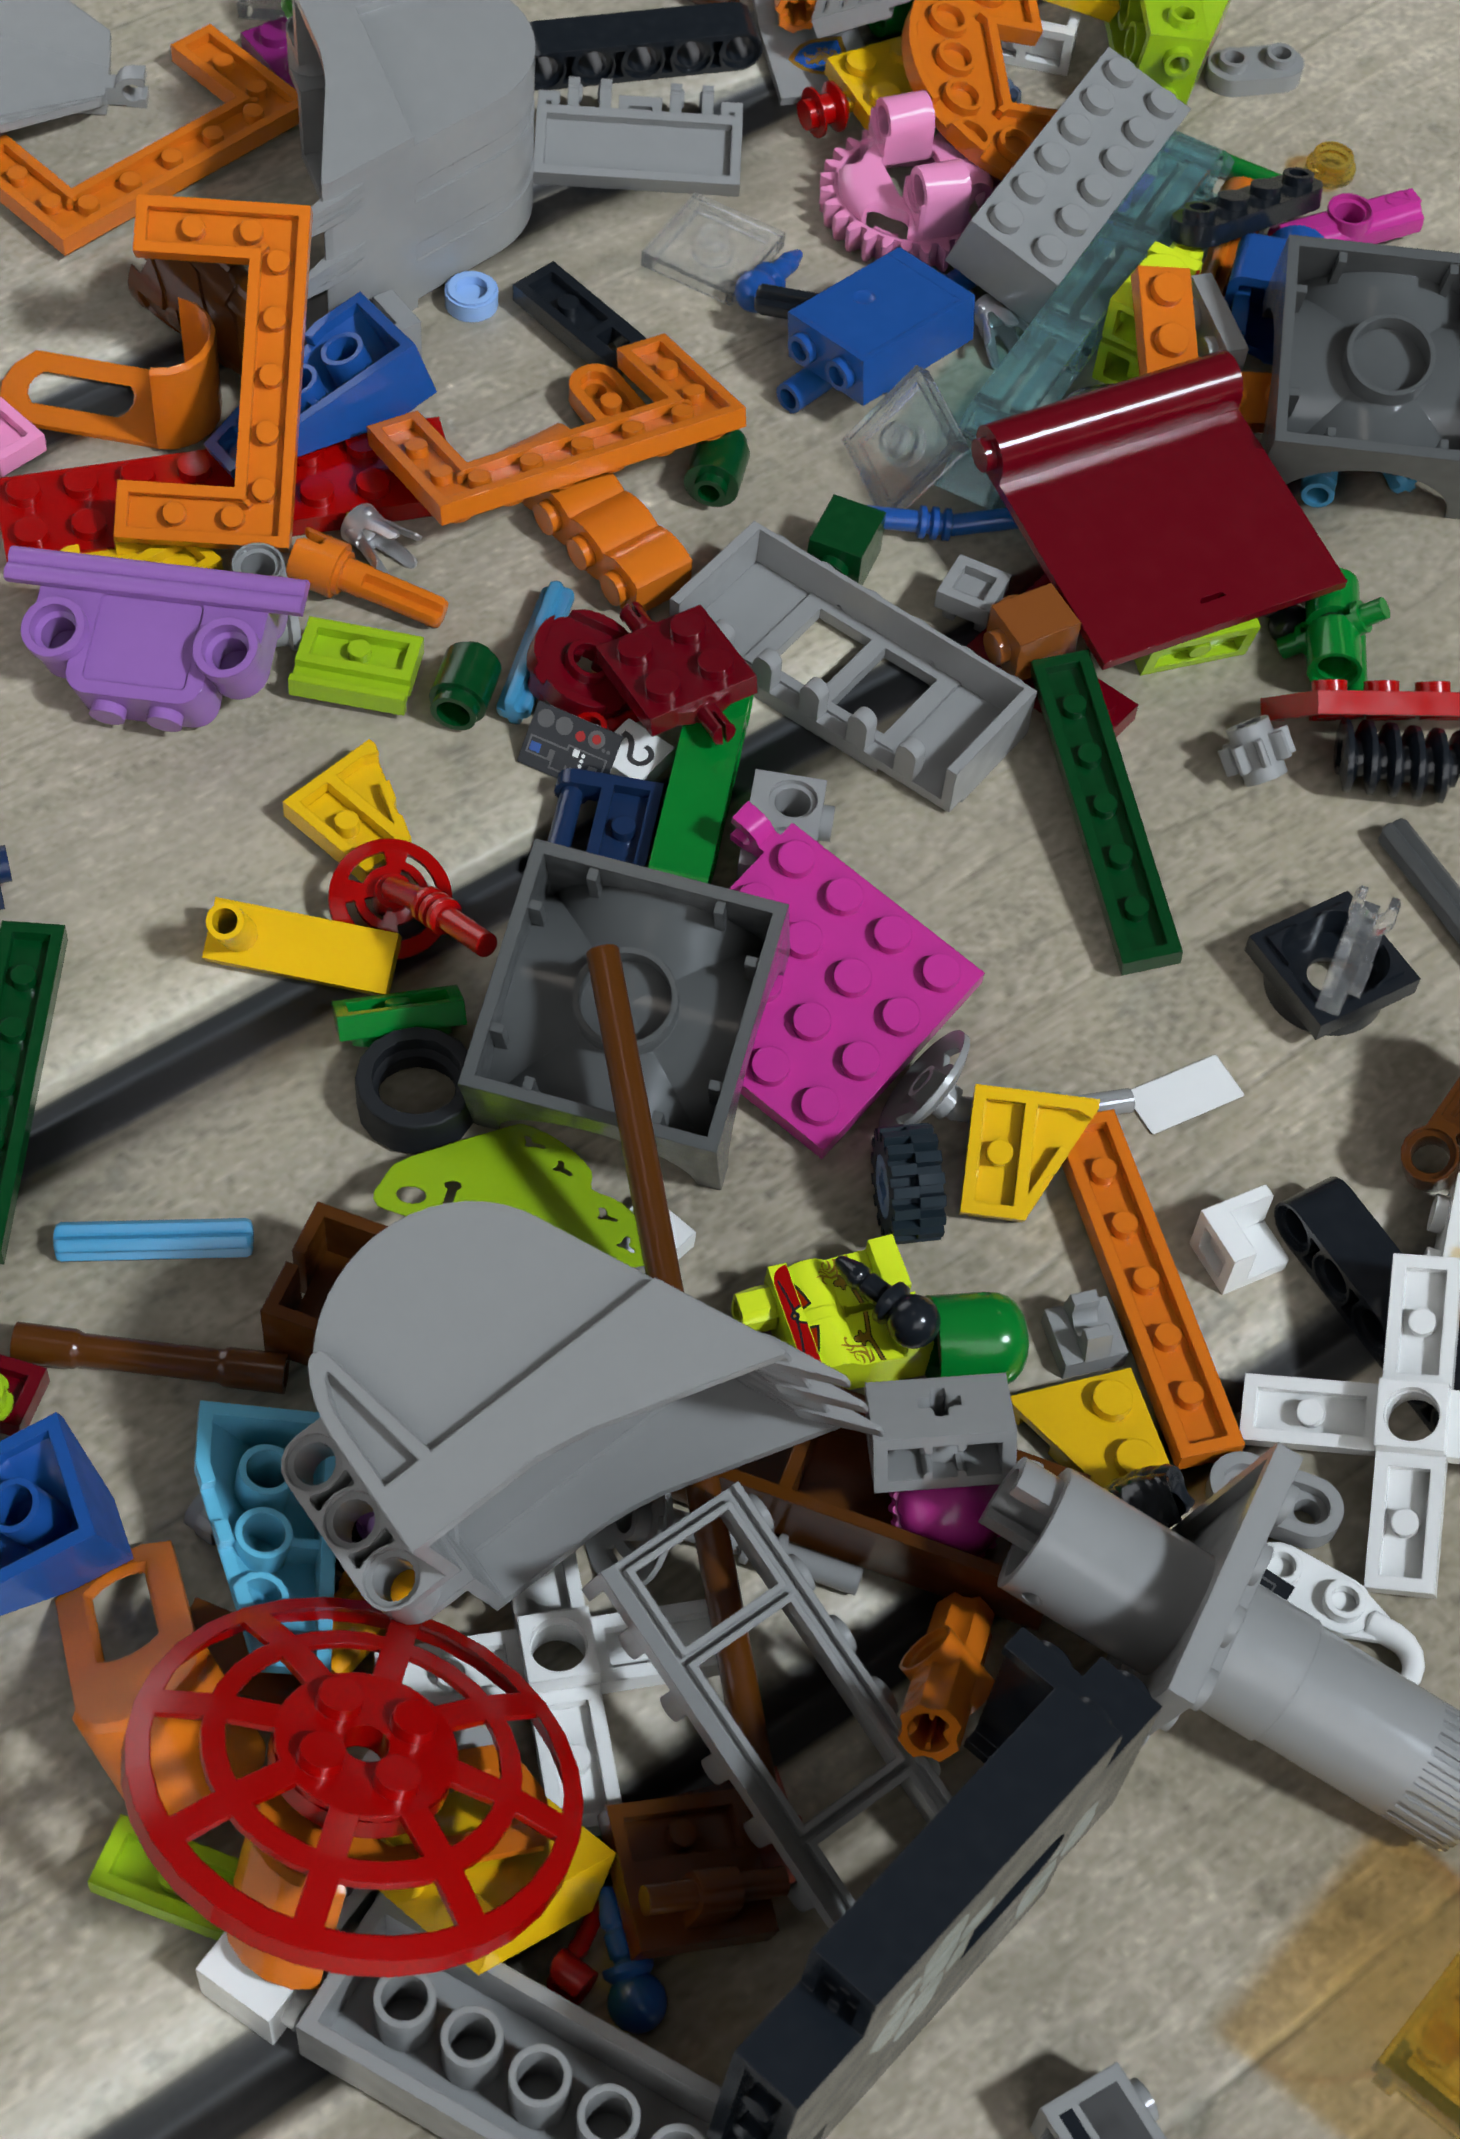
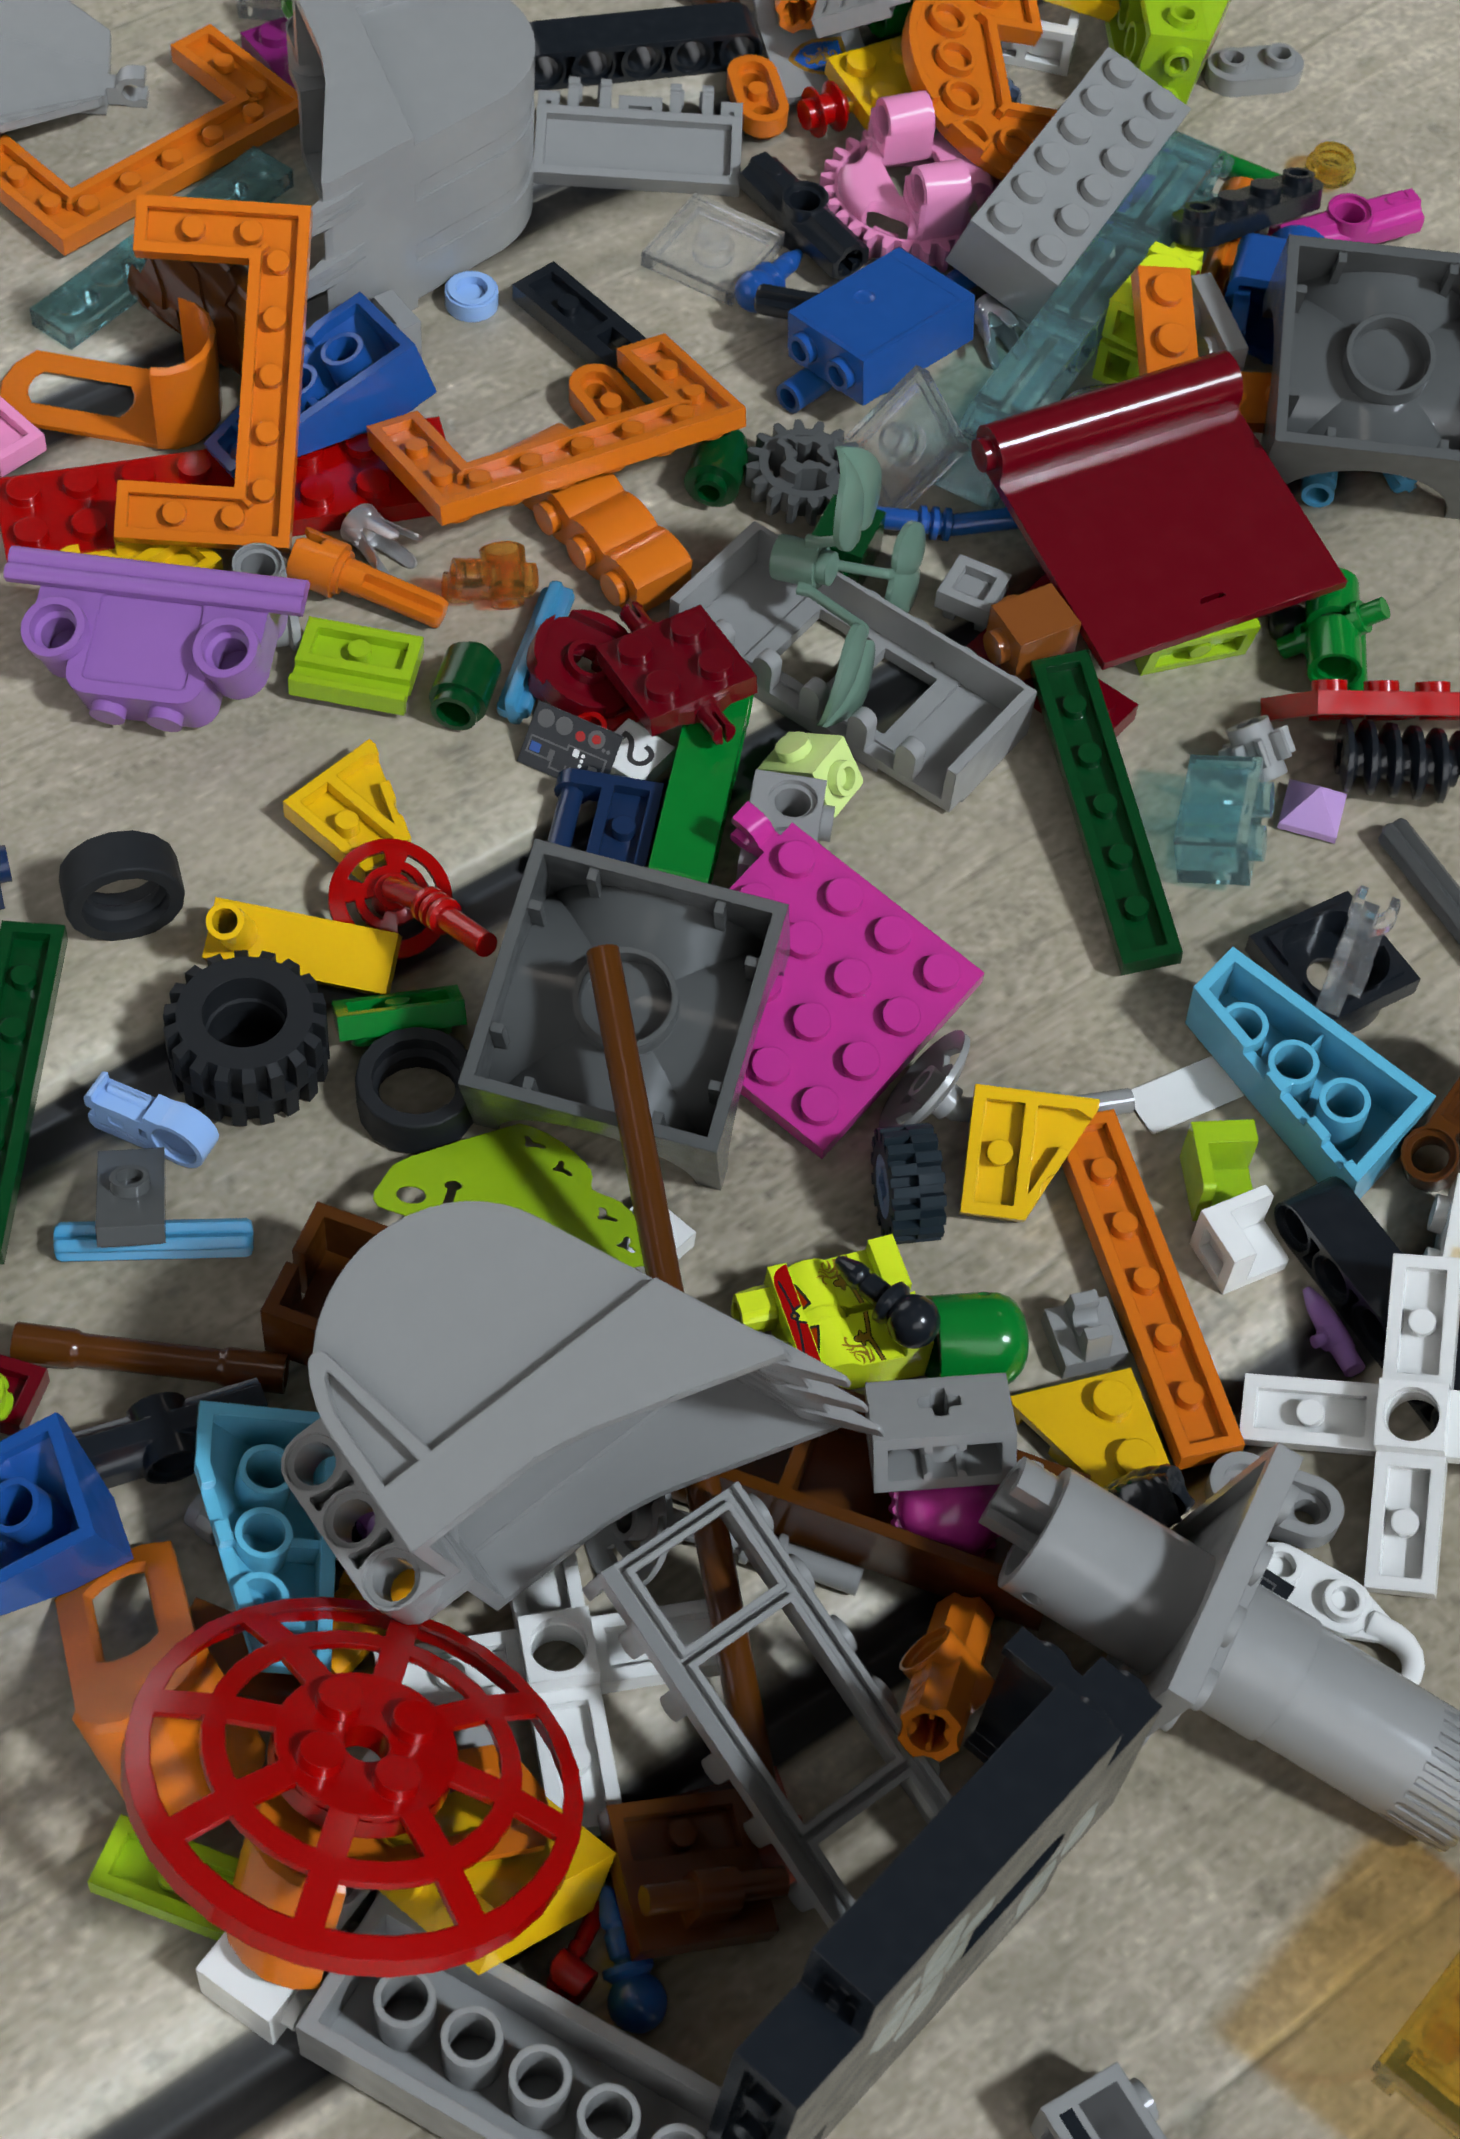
none -> clear light blue plate [30,146,294,350]
none -> black tyre [59,830,185,941]
none -> black piece [73,1377,268,1489]
none -> light blue piece [84,1071,219,1168]
none -> dark grey plate [95,1147,166,1248]
none -> black tyre [163,950,330,1126]
none -> clear orange plate [441,541,539,610]
none -> orange plate [726,55,789,139]
none -> black piece [739,151,869,281]
none -> dark grey gear [744,419,859,526]
none -> yellowish green bracket [757,731,863,817]
none -> sand green plant [769,445,926,728]
none -> clear light blue brick [1173,755,1275,886]
none -> lime panel [1180,1119,1259,1221]
none -> medium azure wedge [1185,946,1436,1199]
none -> lavender slope [1277,779,1347,844]
none -> medium lavender helmet [1303,1286,1366,1377]

